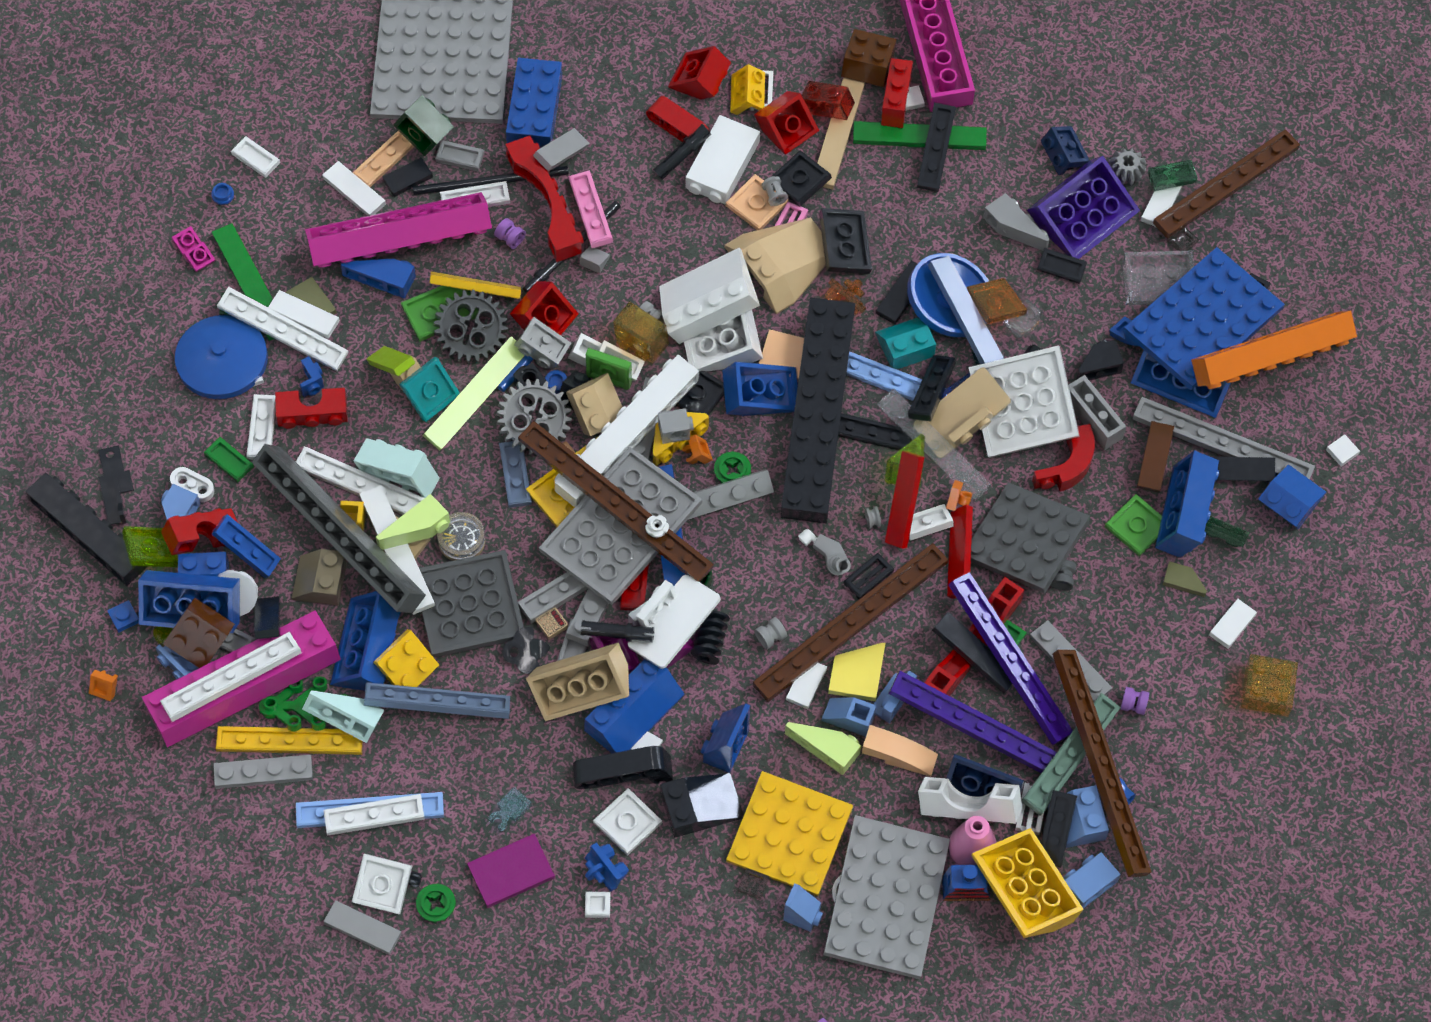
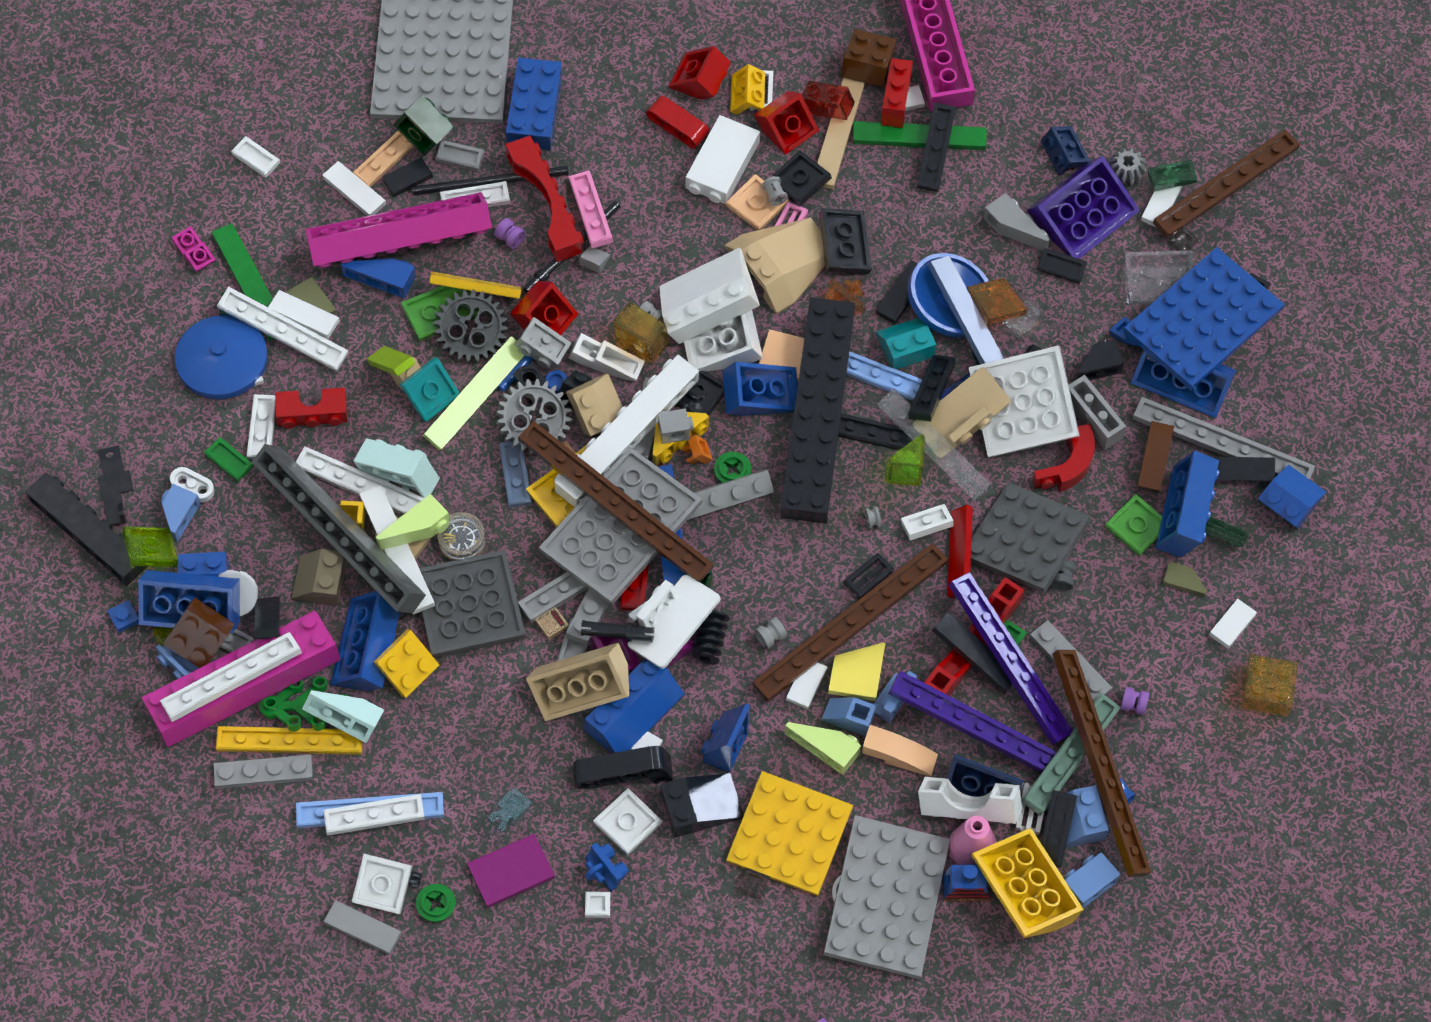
orange tile [89,670,118,701] -> none
red arch [161,508,238,555] -> none
blue plate [211,183,234,205] -> none
blue plate [212,514,281,578] -> none
blue bracket [300,356,324,397] -> none
sand blue tile [364,682,510,719] -> none
black plate [502,627,550,674] -> none
light grey tile [533,128,590,171] -> none
bright green tile [585,347,632,390] -> none
white plate [645,515,669,538] -> none
black pin [653,124,712,180] -> none
medium blue slope [783,883,823,932] -> none
light grey arm [798,529,851,576] -> none
red tile [885,451,925,549] -> none
orange tile [946,480,973,511] -> none
orange brick [1191,310,1357,389] -> none
white tile [1326,434,1360,467] -> none

